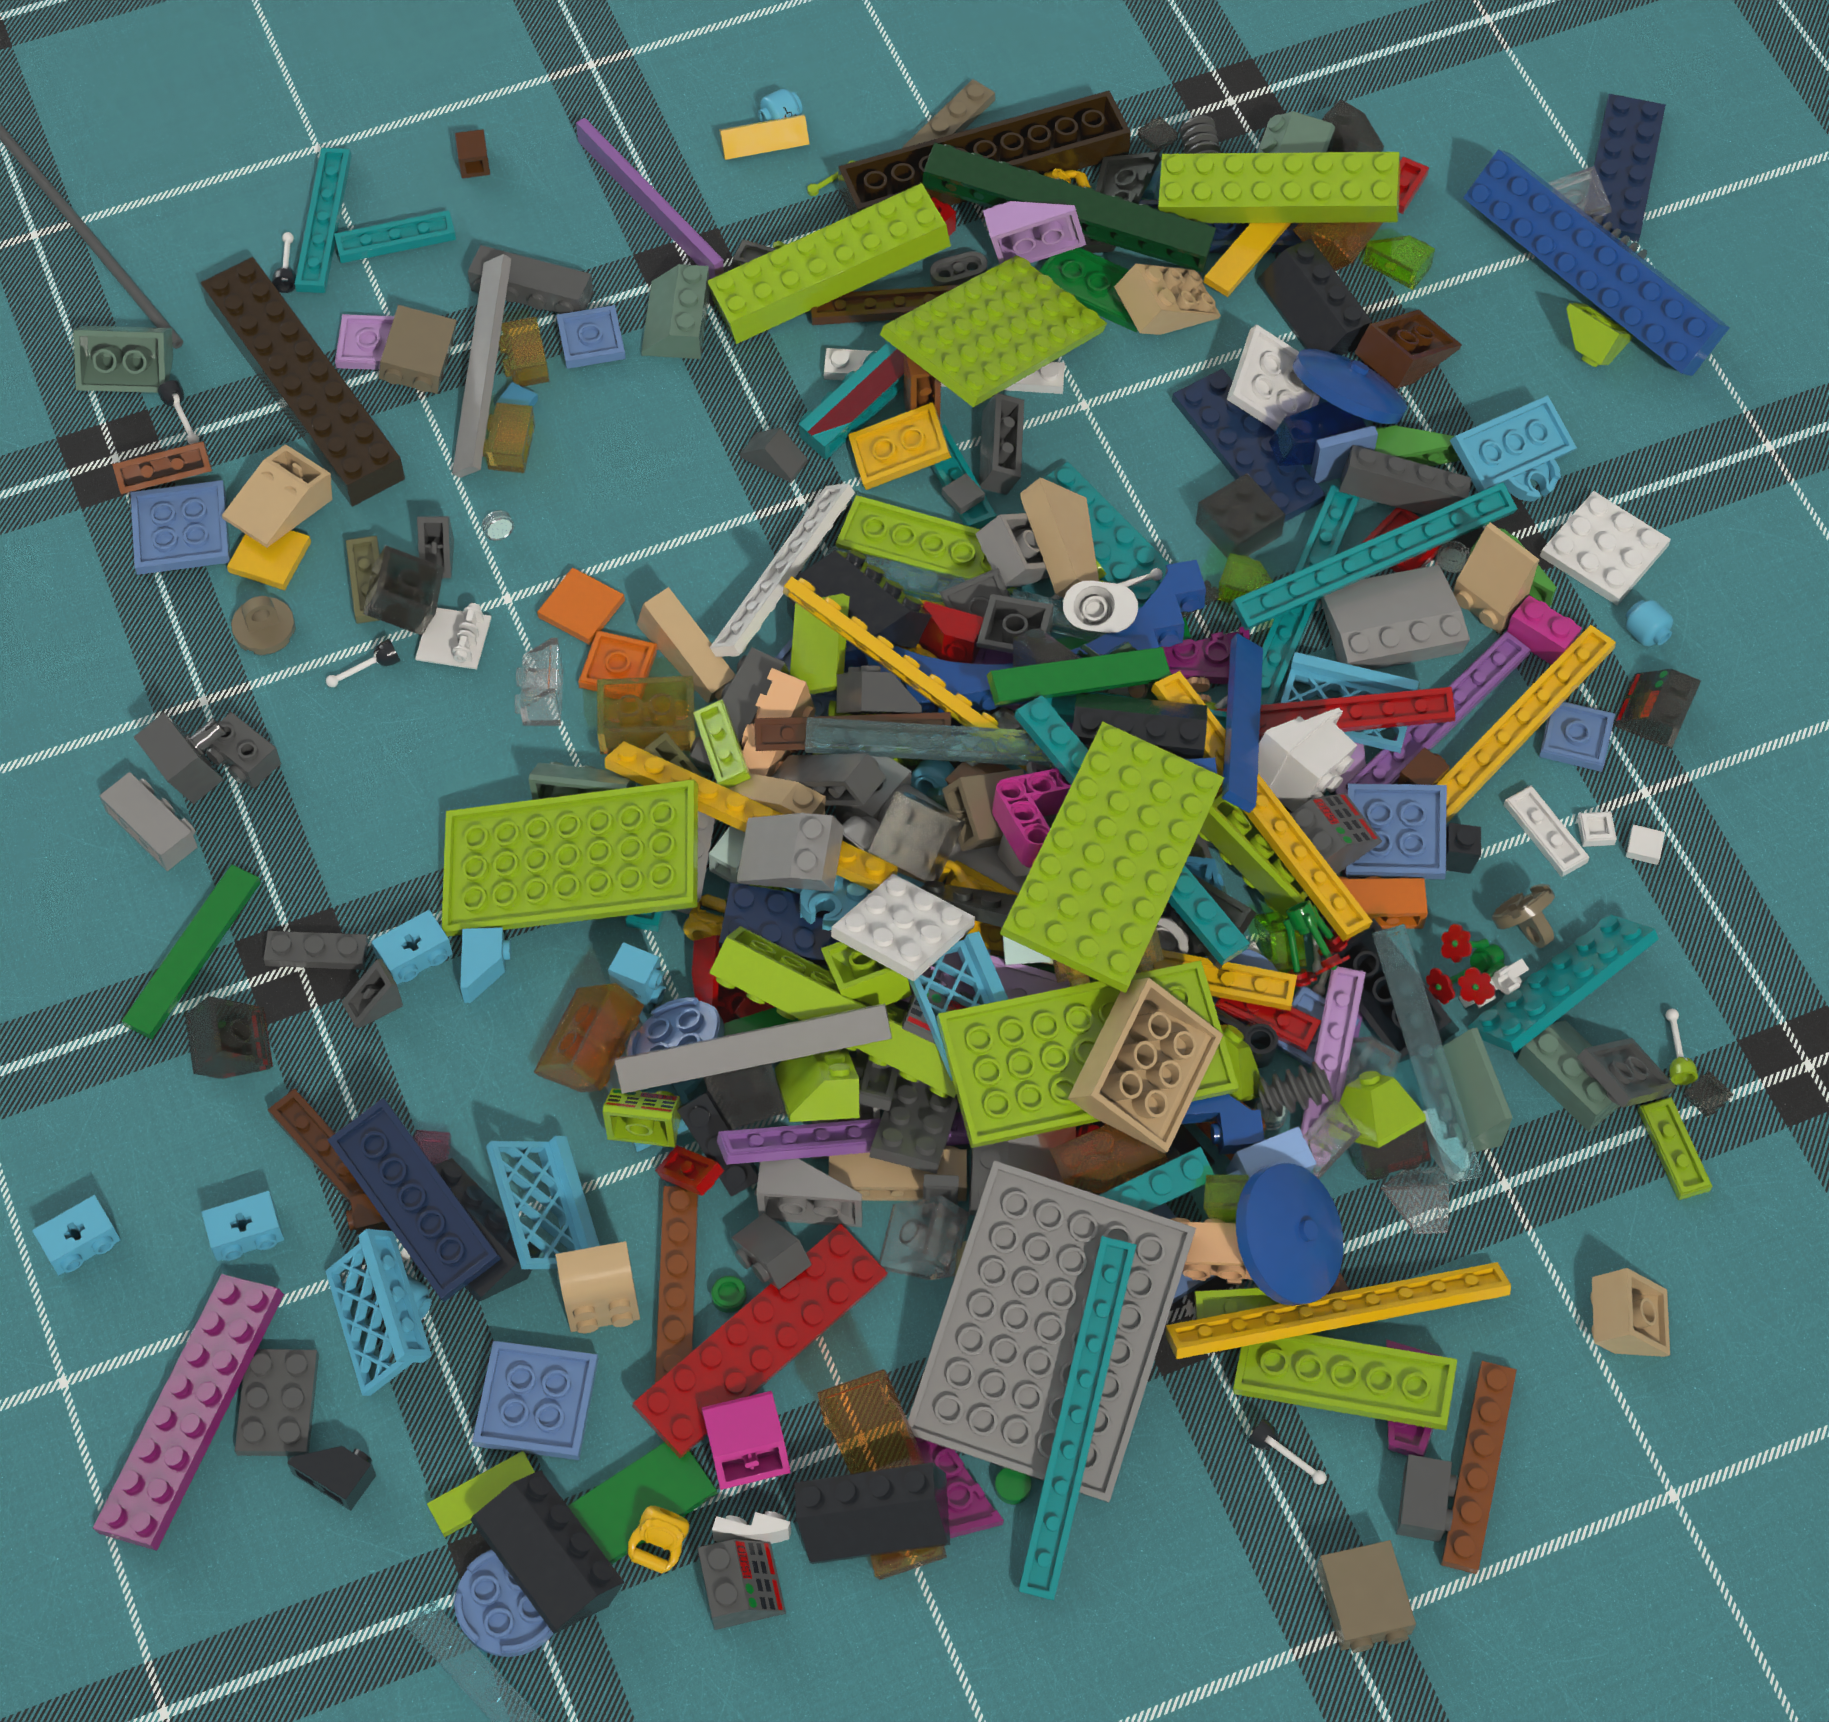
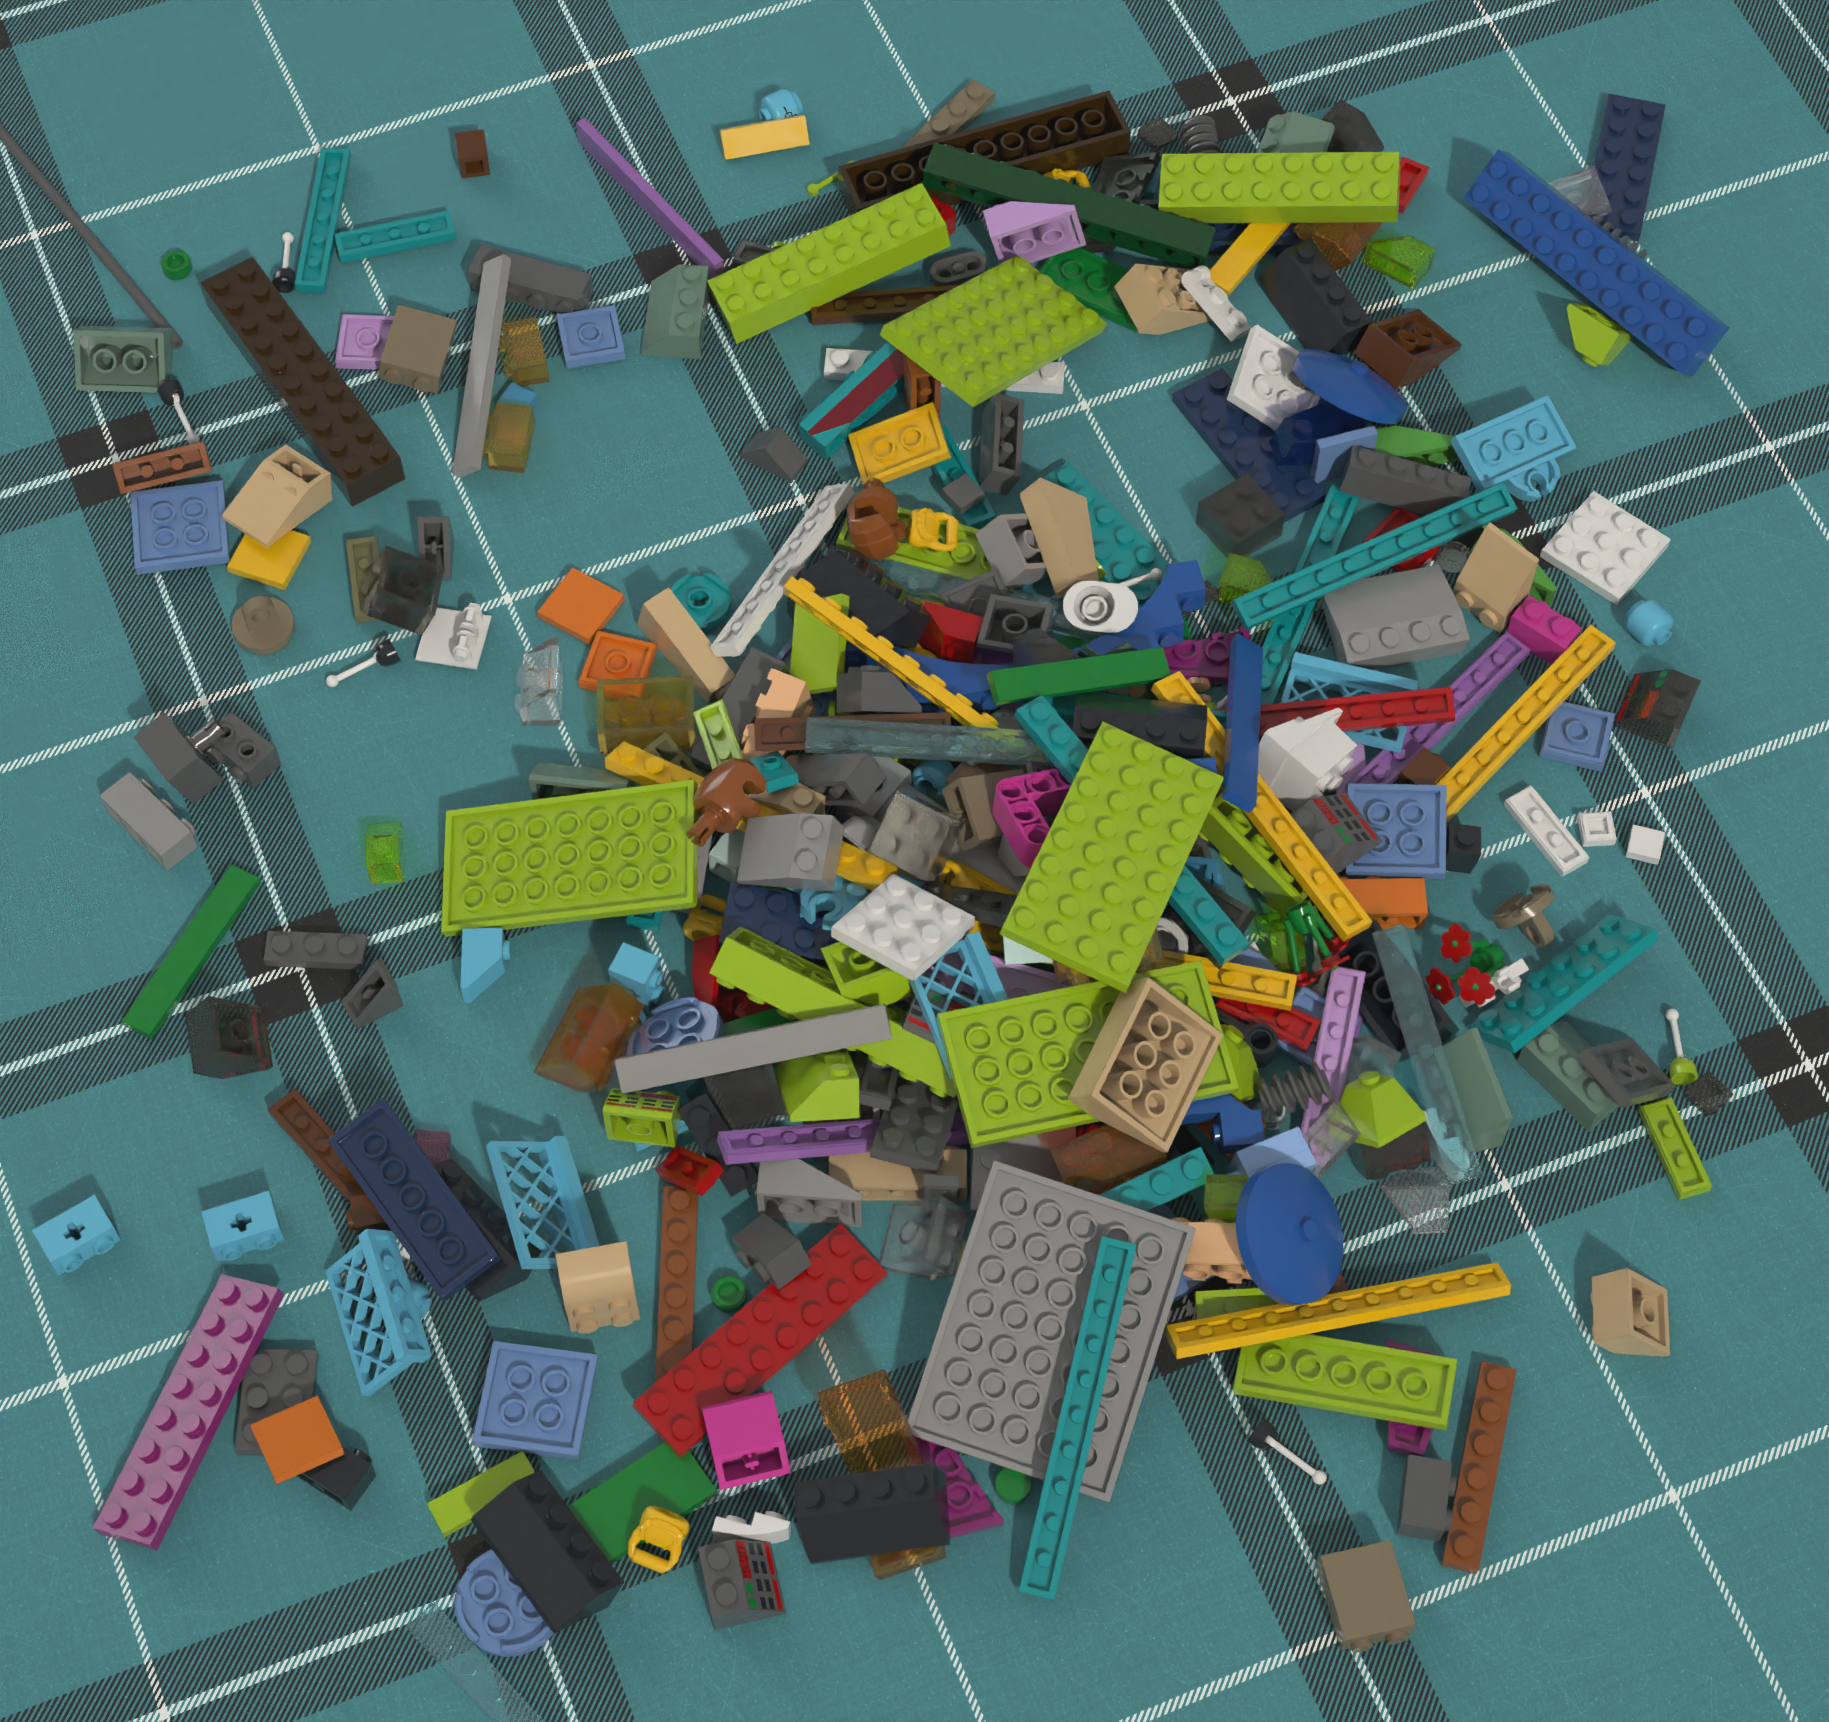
medium azure brick [371,909,453,984] -> none
tile [481,510,514,541] -> none
none -> green tile [161,251,192,280]
none -> orange tile [250,1395,344,1484]
none -> clear neon green slope [365,822,404,884]
none -> teal plate [671,573,732,634]
none -> dark orange piece [686,758,766,847]
none -> teal plate [747,751,799,793]
none -> dark orange piece [847,478,907,561]
none -> yellow piece [907,508,959,552]
none -> white plate [1181,265,1252,342]

